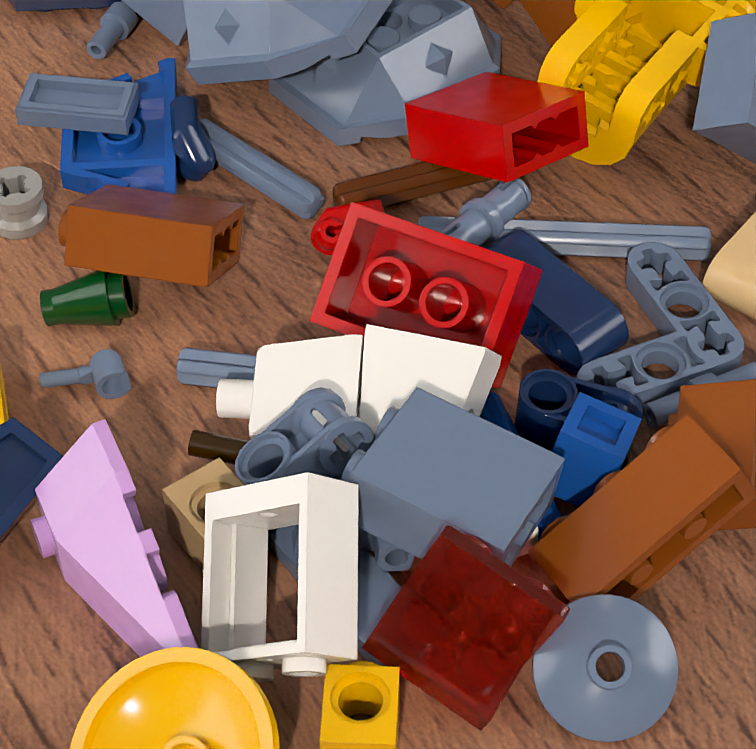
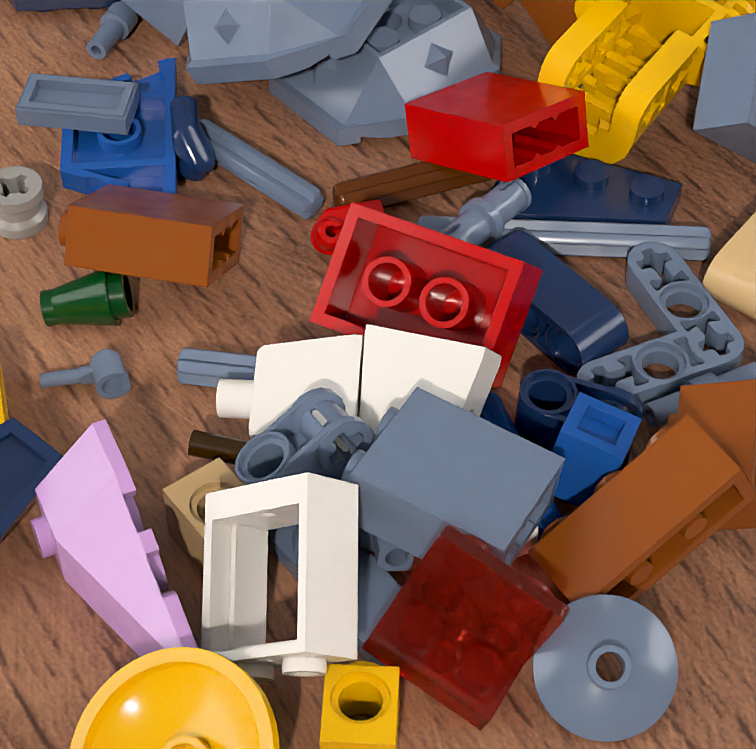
none -> dark blue wing [493,154,683,225]

